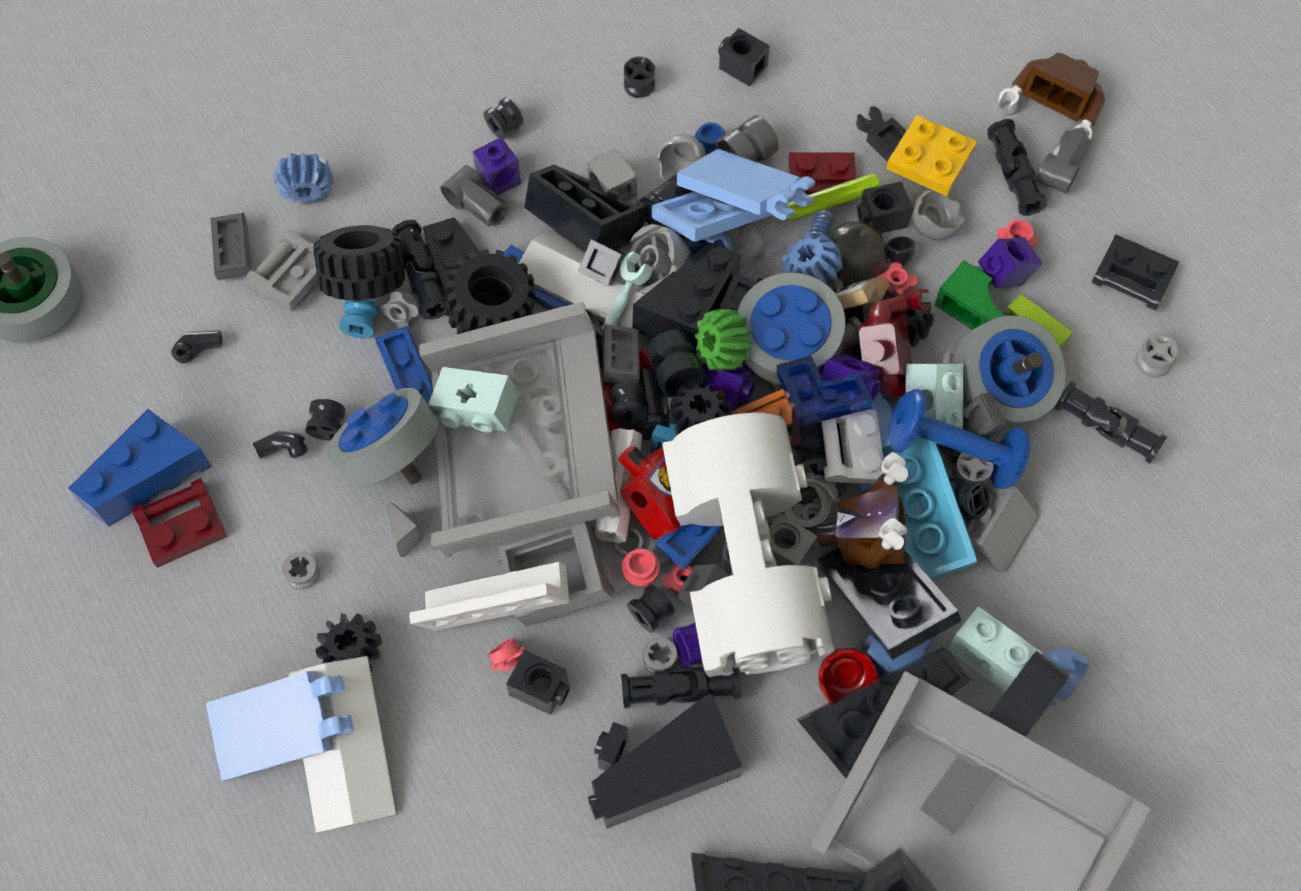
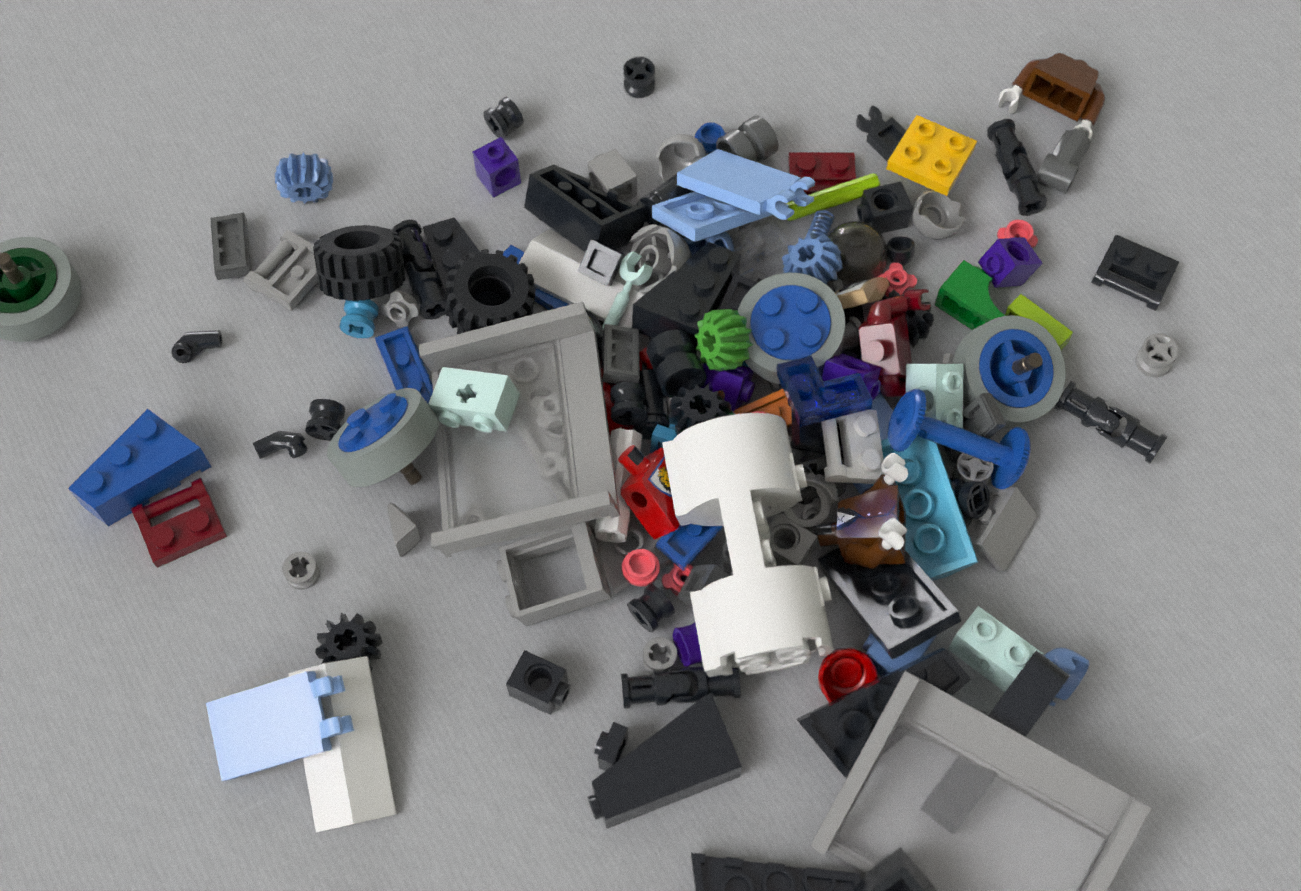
white fence [410,562,569,631] -> none
dark grey piece [440,165,509,227] -> none
coral plate [488,637,527,672] -> none
black brick [718,28,770,87] -> none

